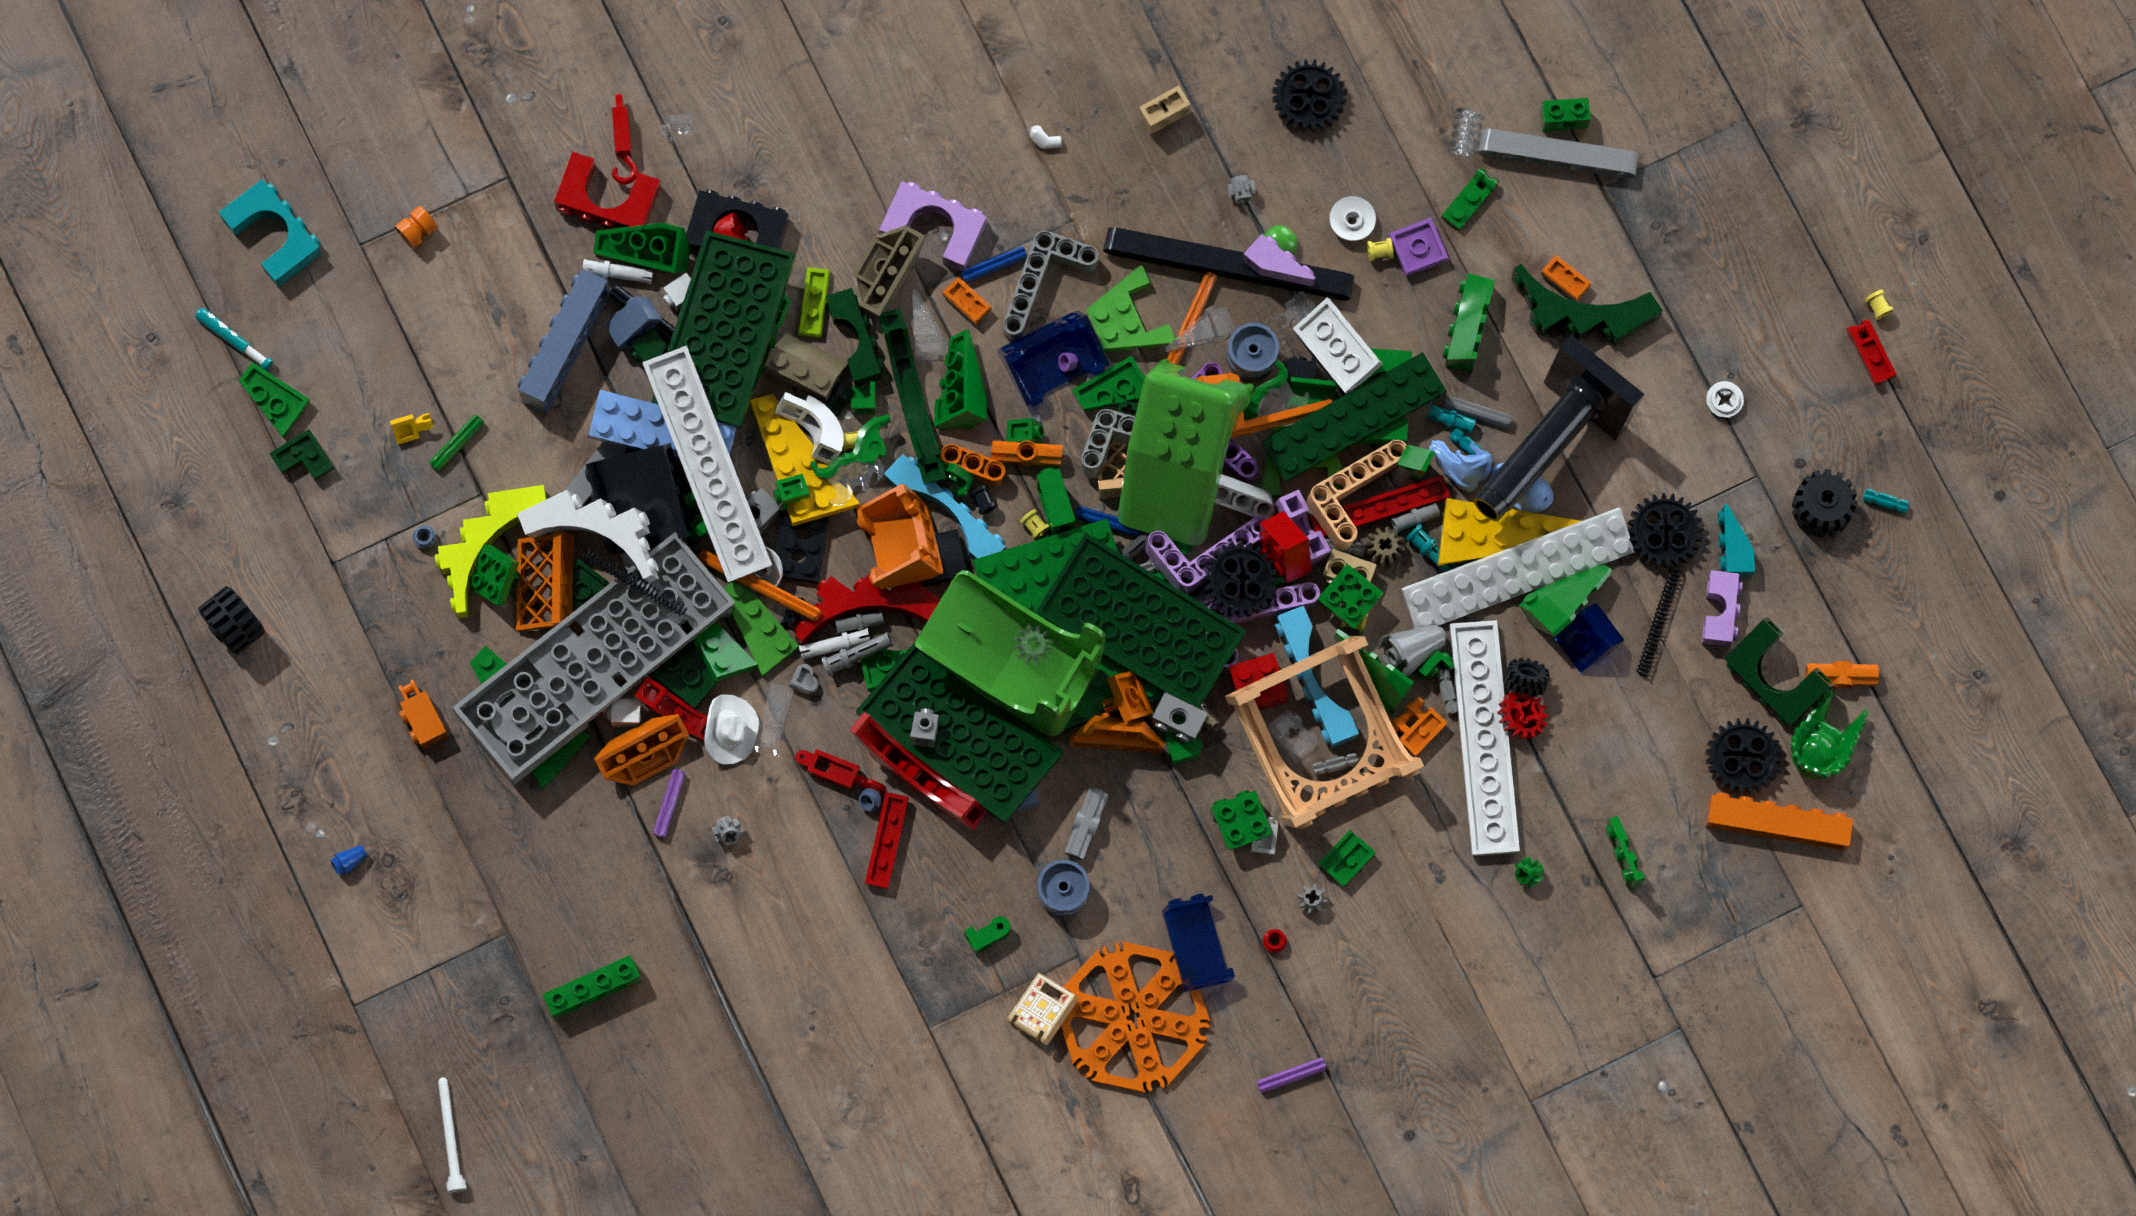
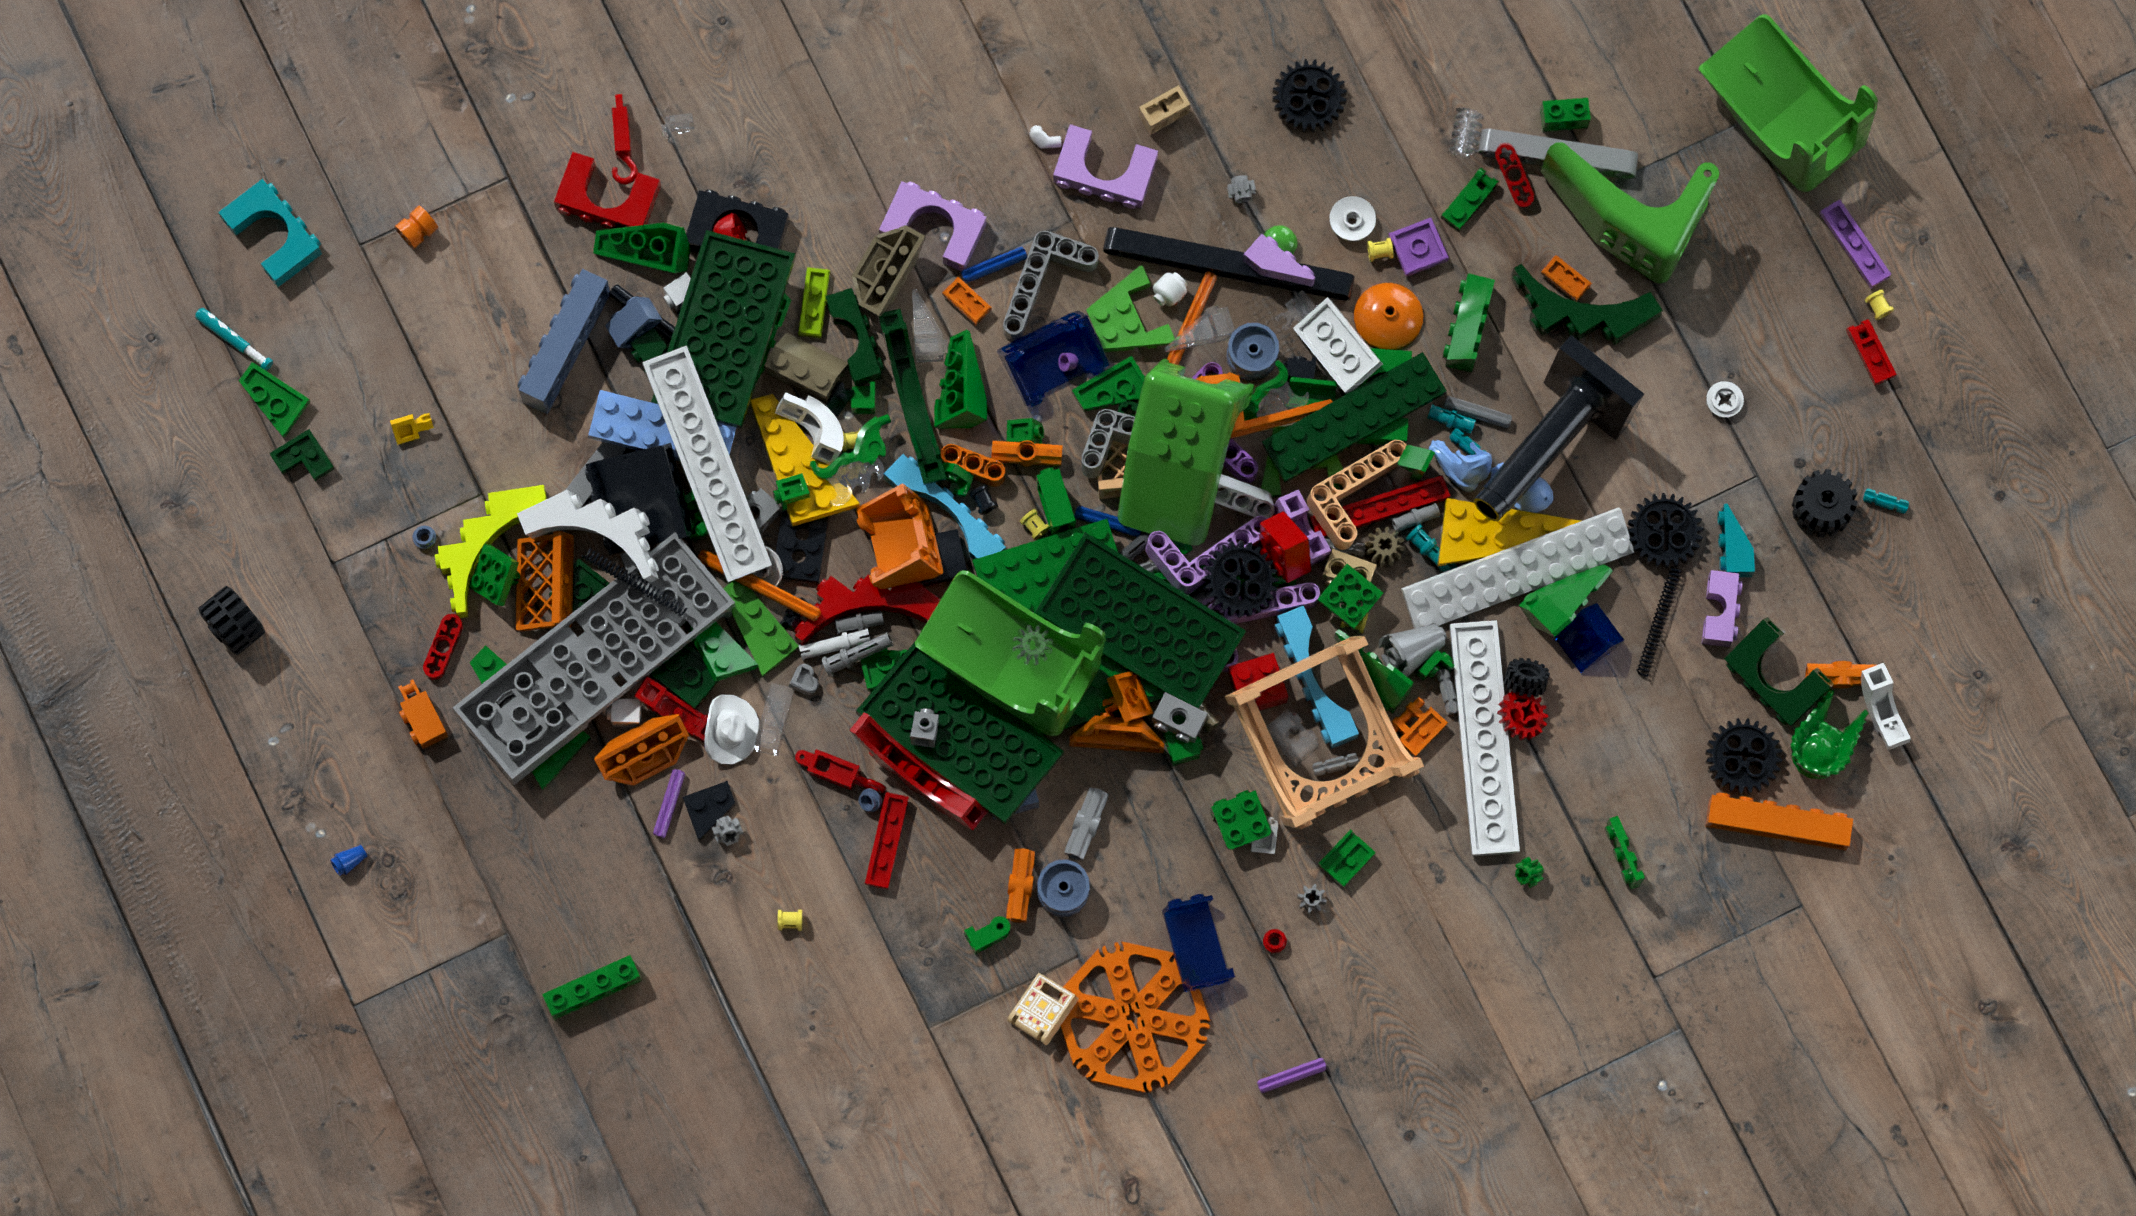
green axle [429,414,484,471] -> none
white piece [438,1078,467,1193] -> none
white pin [583,259,654,284] -> none
none -> red beam [423,614,463,680]
none -> black wing [683,781,736,841]
none -> light yellow bush [778,909,803,931]
none -> orange piece [1006,848,1035,923]
none -> lavender arch [1053,125,1158,209]
none -> white head [1153,272,1187,307]
none -> orange dish [1354,283,1423,350]
none -> red beam [1495,143,1534,207]
none -> bright green piece [1541,142,1719,283]
none -> bright green piece [1699,14,1878,192]
none -> medium lavender plate [1819,199,1891,288]
none -> white arch [1861,663,1911,750]

